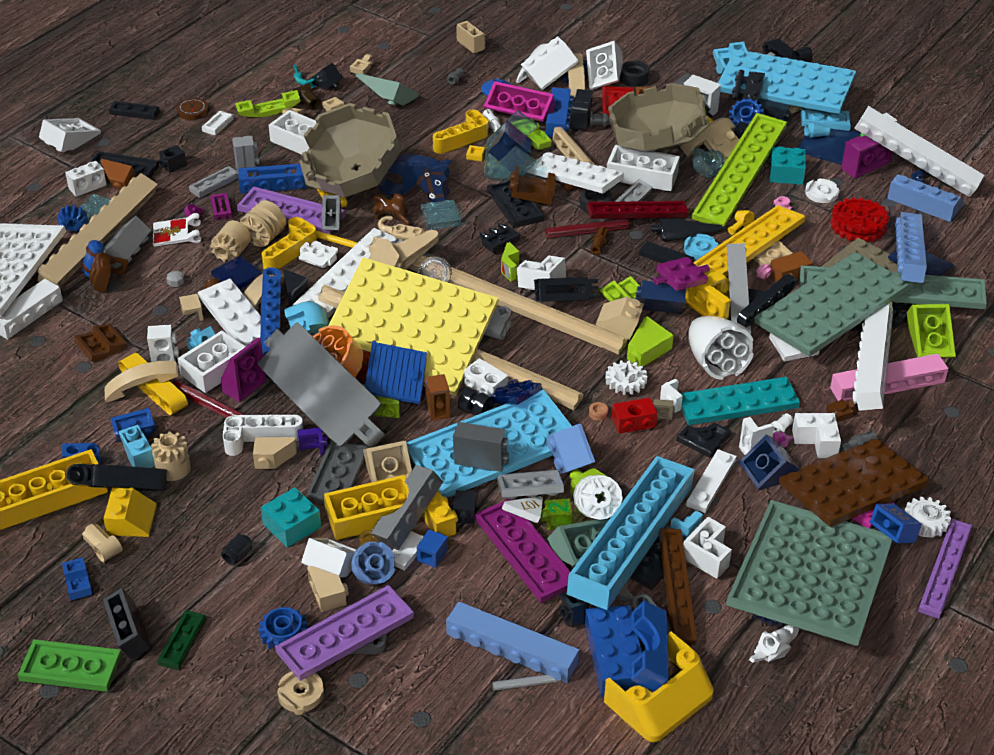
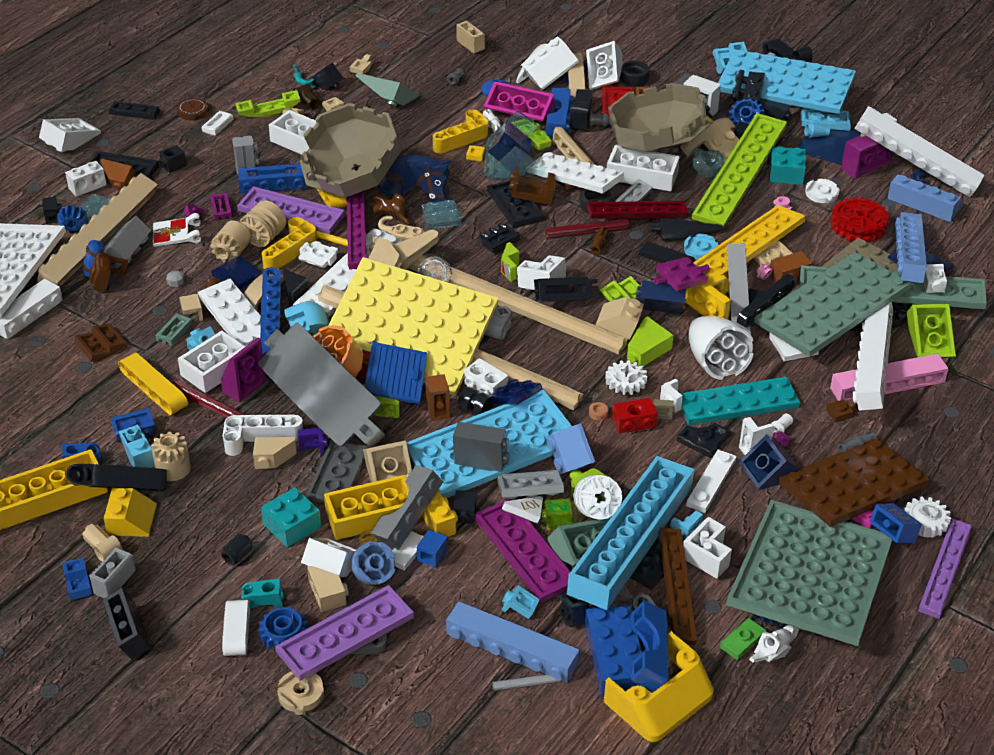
bright green plate [18,639,122,692] -> none
tan slope [105,361,178,403] -> none
white brick [147,325,179,362] -> none
dark green tile [157,610,207,671] -> none
light grey tile [189,166,239,198] -> none
dark grey slope [322,195,342,230] -> none
yellow bar [728,210,754,235] -> none
white brick [792,413,841,458] -> none
none -> black brick [42,197,62,224]
none -> light grey brick [90,548,135,598]
none -> sand green tile [155,313,193,346]
none -> white beam [223,600,250,656]
none -> teal leg [241,578,284,608]
none -> magenta plate [347,170,367,270]
none -> medium azure bracket [501,585,540,619]
none -> bright green plate [720,618,766,660]
none -> white brick [923,264,947,293]

